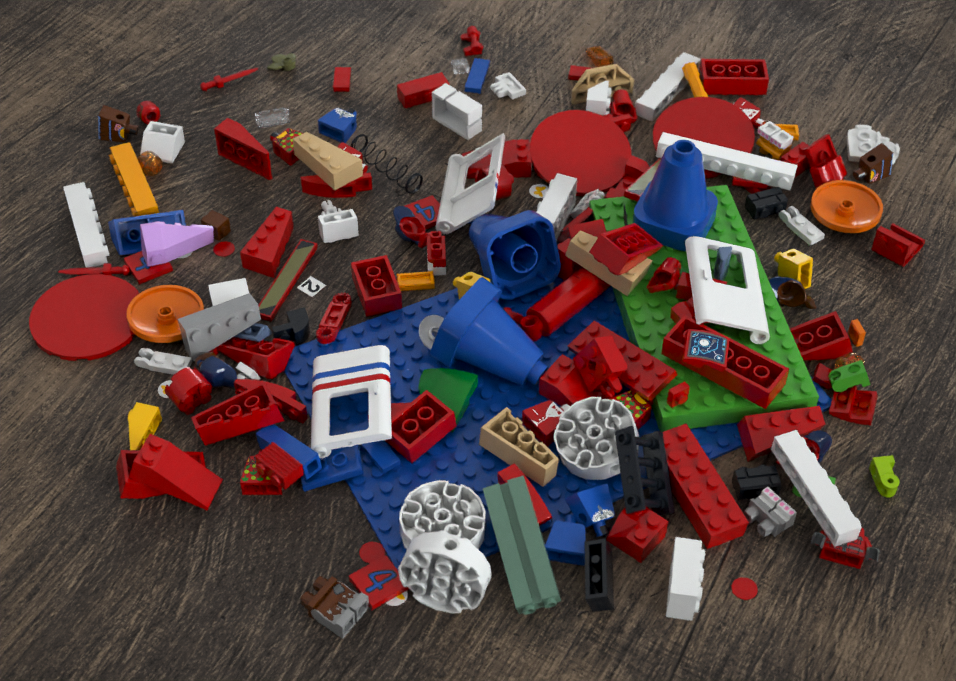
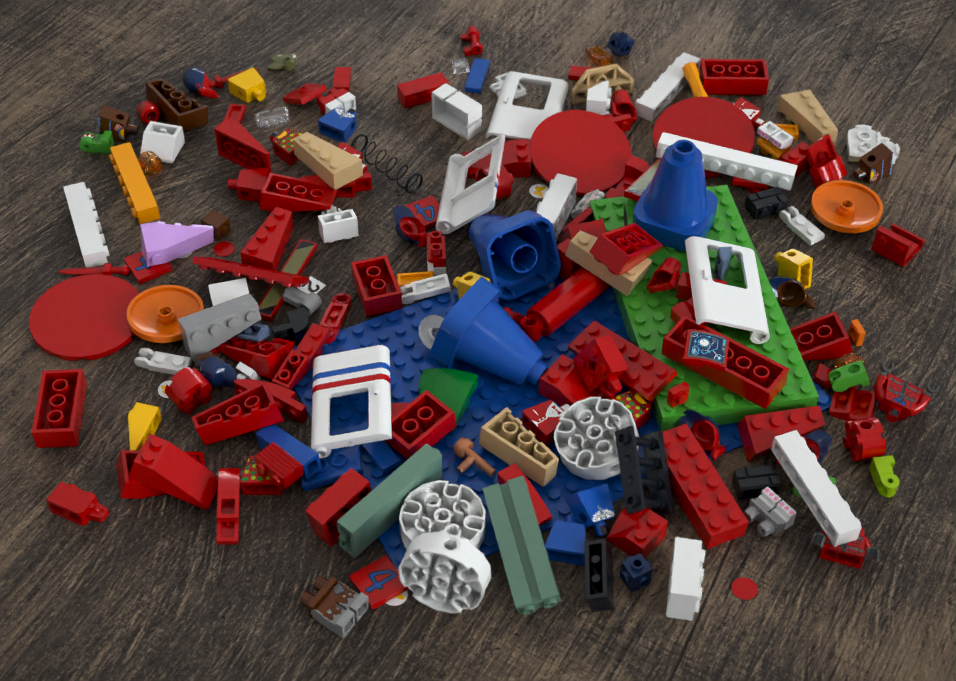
blue wedge [108,210,186,256] -> none
red sticker [359,542,385,563] -> none
none -> red brick [32,369,87,448]
none -> red hinge [46,481,109,526]
none -> bright green leg [79,131,114,154]
none -> reddish brown wedge [146,78,208,132]
none -> dark blue hair [183,66,219,98]
none -> red plate [192,256,309,287]
none -> red slope [216,468,240,544]
none -> red tile [223,104,247,124]
none -> yellow torso [227,67,266,103]
none -> red torso [228,168,269,202]
none -> red slope [260,173,338,212]
none -> red slope [272,323,331,389]
none -> red plate [282,83,327,105]
none -> light grey piece [283,287,322,317]
none -> red brick [305,468,372,547]
none -> hips [316,88,356,114]
none -> sand green brick [337,443,443,558]
none -> white hinge [400,273,451,304]
none -> nougat piece [453,437,496,476]
none -> white piece [485,72,569,141]
none -> dark blue brick [607,31,635,56]
none -> dark blue brick [620,553,653,593]
none -> red hair [680,410,726,460]
none -> tan wedge [777,90,838,146]
none -> red brick [842,417,886,462]
none -> red torso [873,360,940,423]

